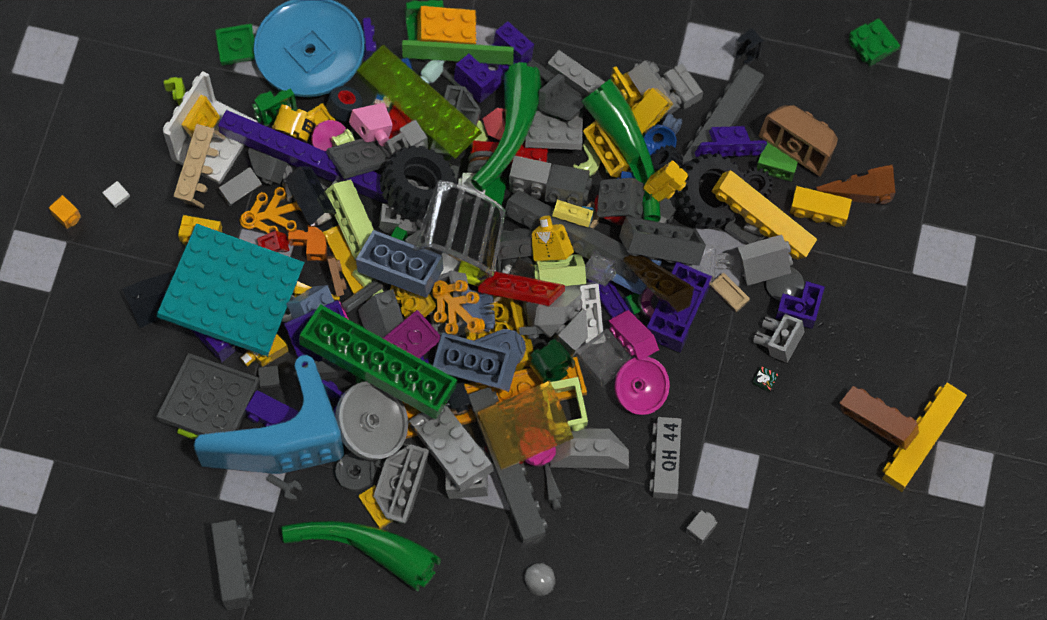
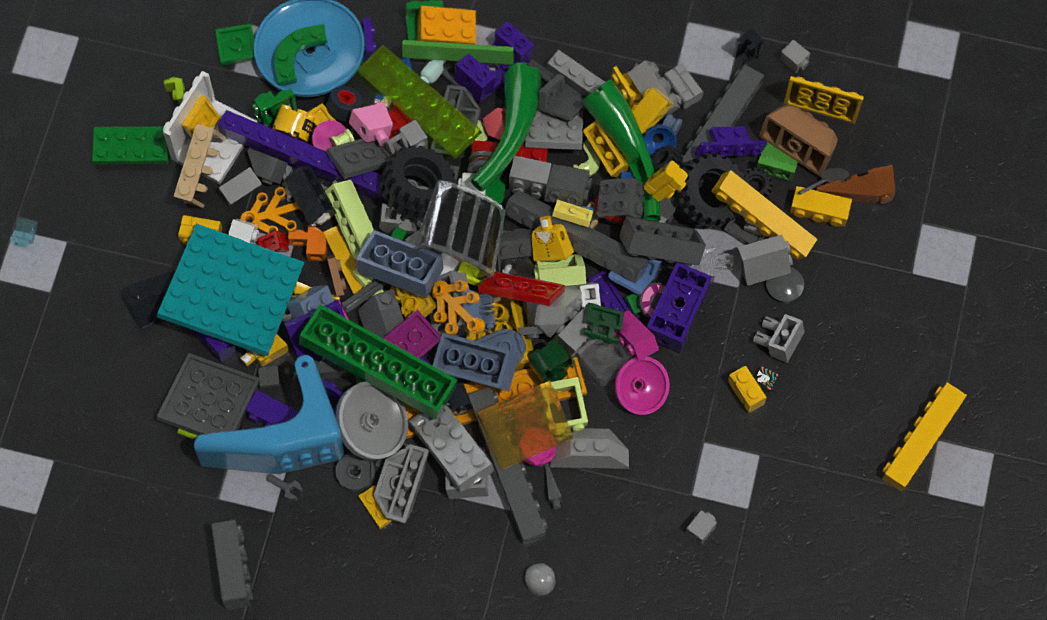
light orange brick [49,195,81,229] -> none
white tile [103,181,130,208] -> none
green brick [282,521,441,591] -> none
clear brick [585,253,616,287] -> none
dark brown wedge [623,255,694,313] -> none
light grey brick [650,417,681,499] -> none
tan tile [710,272,750,313] -> none
dark purple brick [776,281,825,329] -> none
dark orange brick [840,386,919,450] -> none
green plate [848,18,900,67] -> none
none -> clear light blue bracket [10,217,38,247]
none -> green plate [92,127,169,164]
none -> white brick [228,219,259,243]
none -> green plate [275,24,328,86]
none -> dark green plate [581,302,624,345]
none -> yellow brick [728,366,767,413]
none -> light grey brick [779,40,810,73]
none -> yellow slope [784,76,864,124]
none -> dark grey piece [799,168,849,195]

